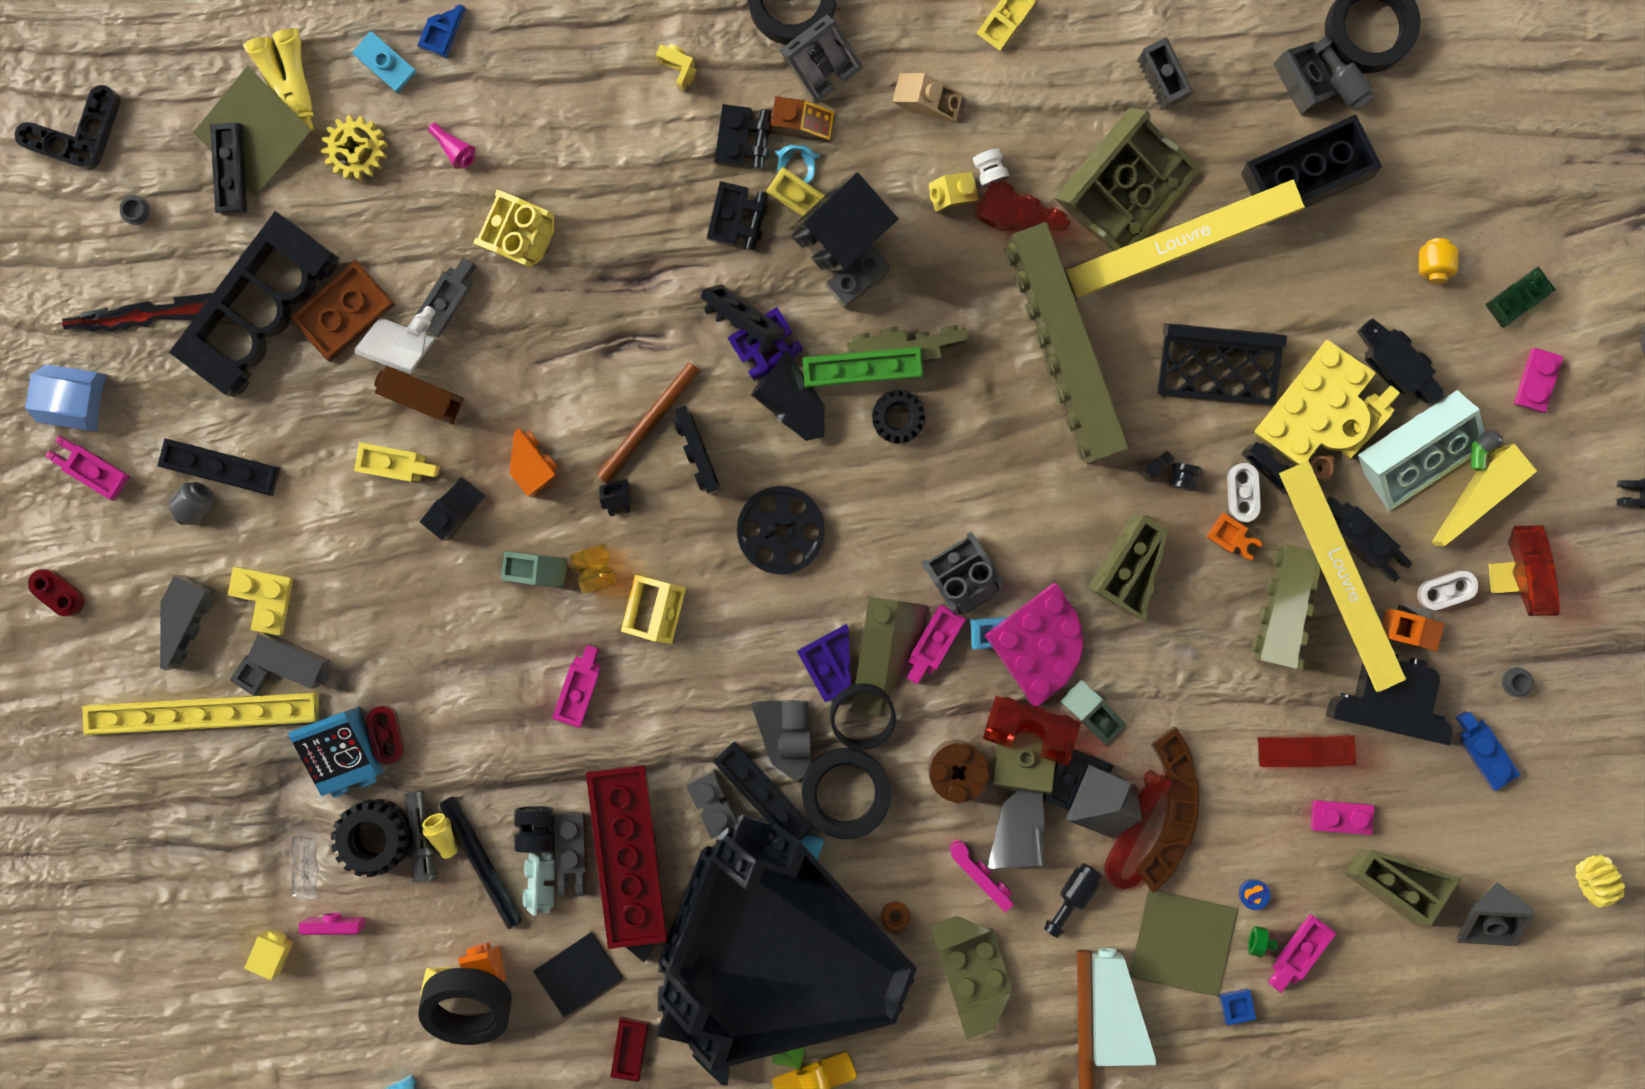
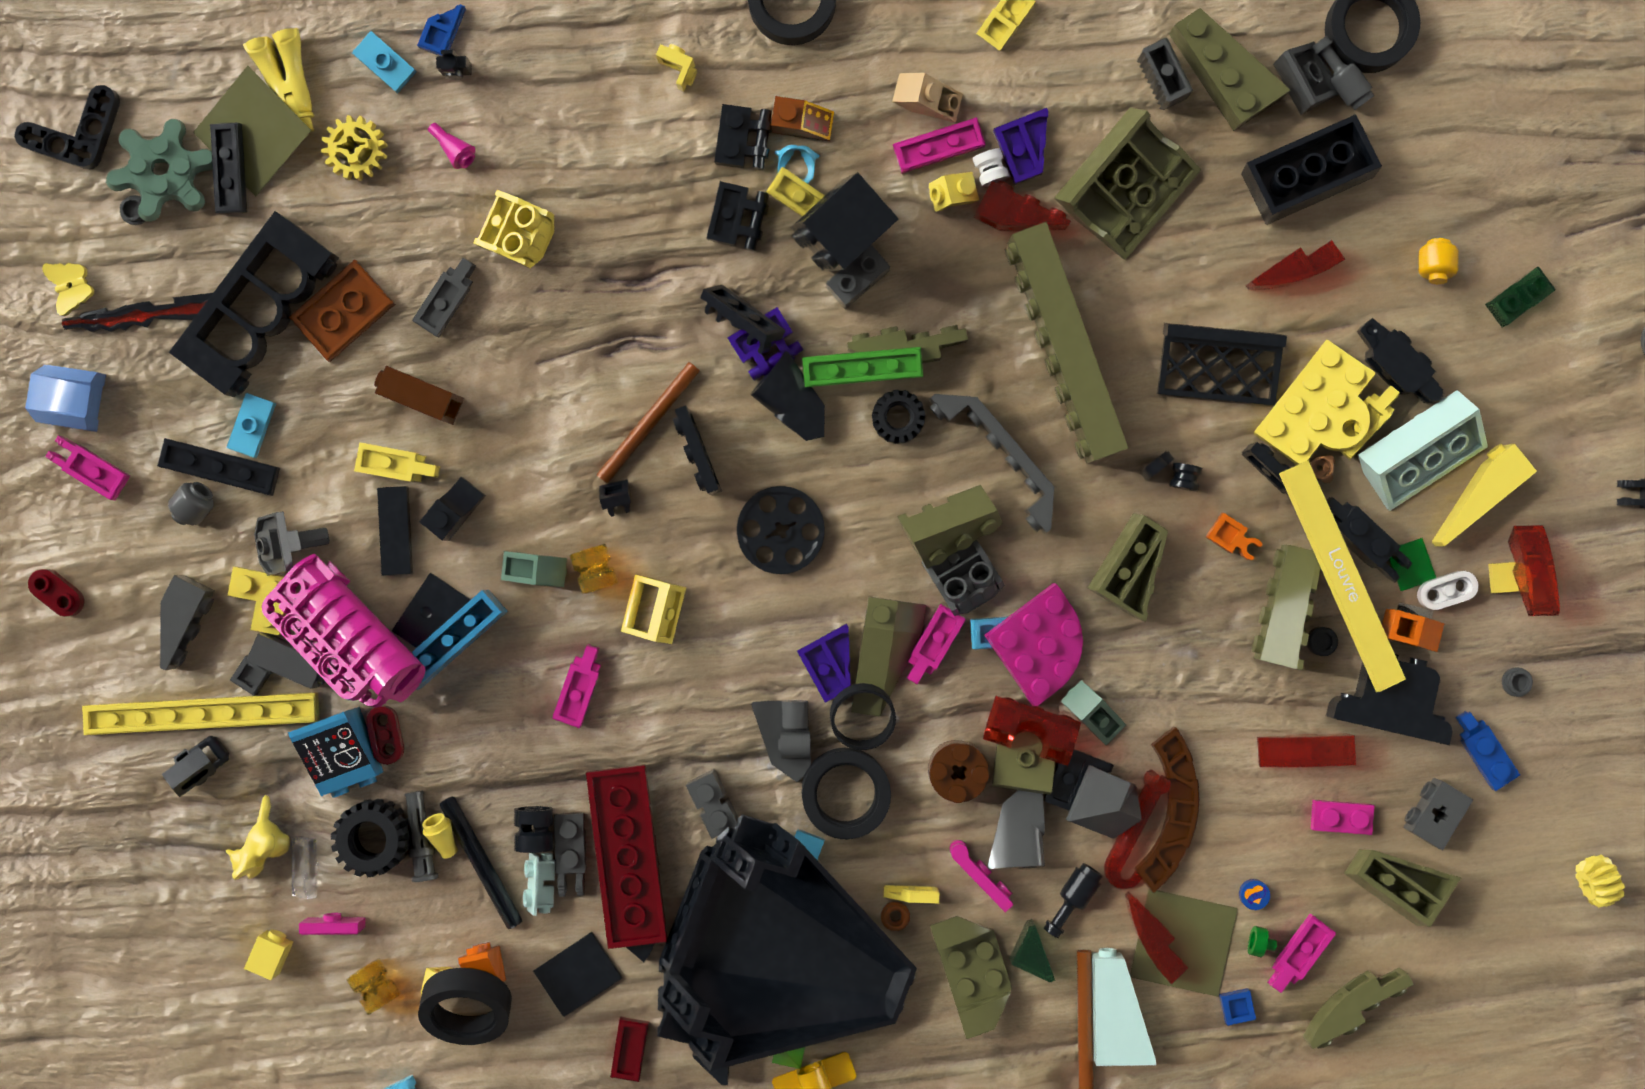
white plate [354,306,436,374] -> none
orange slope [509,428,559,497] -> none
black tile [713,741,815,841] -> none
dark grey piece [779,14,864,103] -> none
light yellow tile [1066,179,1304,299] -> none
white plate [1227,463,1261,522] -> none
dark grey slope [1457,882,1535,946] -> none
arm [1471,431,1504,471] -> none
dark pink plate [1513,347,1564,413] -> none
none -> light yellow animal [42,263,94,316]
none -> sand green plate [106,119,213,222]
none -> black piece [162,736,230,797]
none -> medium azure plate [226,393,276,458]
none -> light yellow animal [226,795,290,880]
none -> dark grey piece [254,511,330,576]
none -> dark pink piece [261,554,425,708]
none -> clear yellow wheel [346,958,401,1015]
none -> black tile [377,486,413,576]
none -> black piece [392,573,471,648]
none -> dark azure brick [411,590,508,690]
none -> black plate [436,49,472,80]
none -> light yellow tile [883,885,939,904]
none -> dark pink tile [893,117,986,174]
none -> olive wedge [897,485,1003,569]
none -> dark grey slope [929,394,1054,533]
none -> dark purple wing [993,108,1049,185]
none -> clear green slope [1009,919,1056,982]
none -> clear red slope [1125,891,1188,985]
none -> olive wedge [1169,8,1291,131]
none -> clear red slope [1245,240,1345,290]
none -> olive slope [1303,968,1414,1049]
none -> black tile [1307,627,1338,656]
none -> green sticker [1390,538,1436,591]
none -> dark grey brick [1403,778,1473,851]

